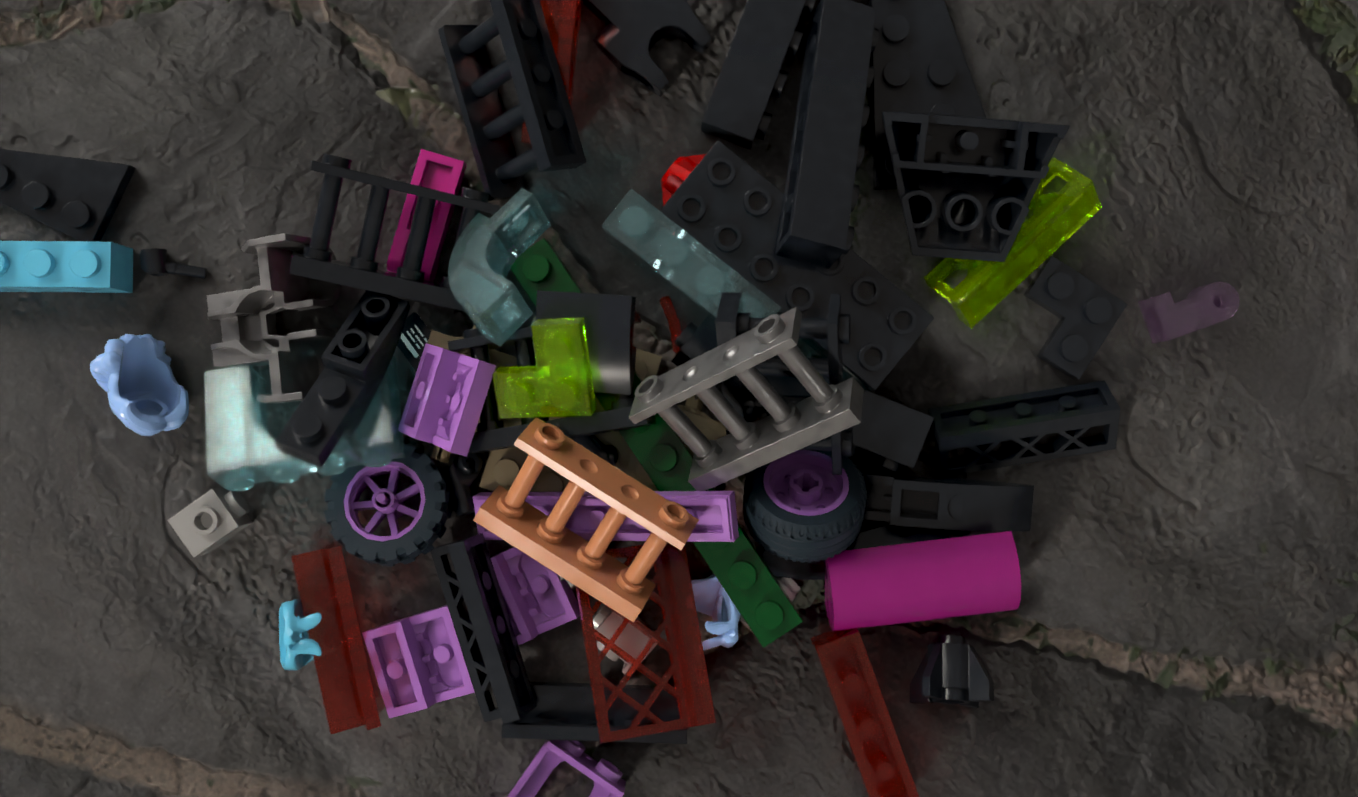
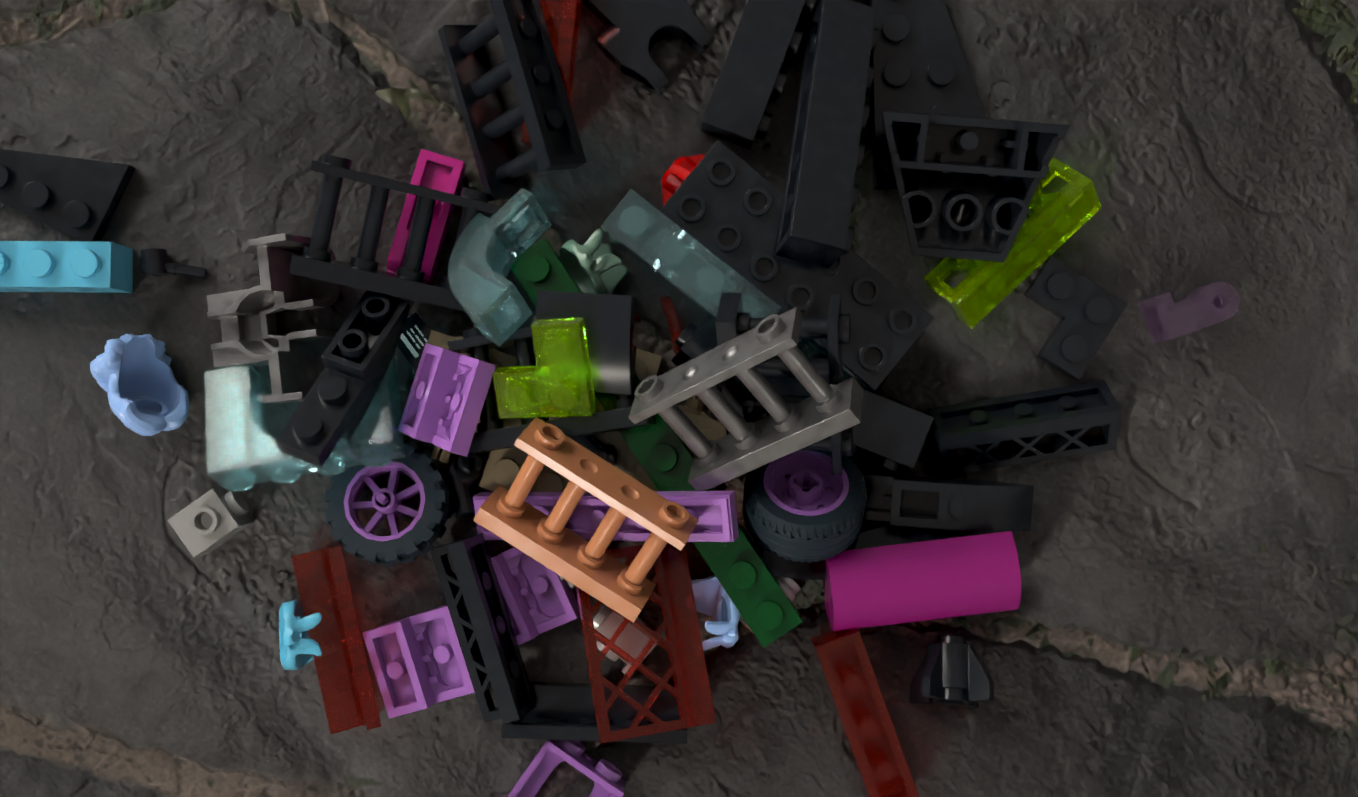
none -> sand green piece [560,229,628,294]

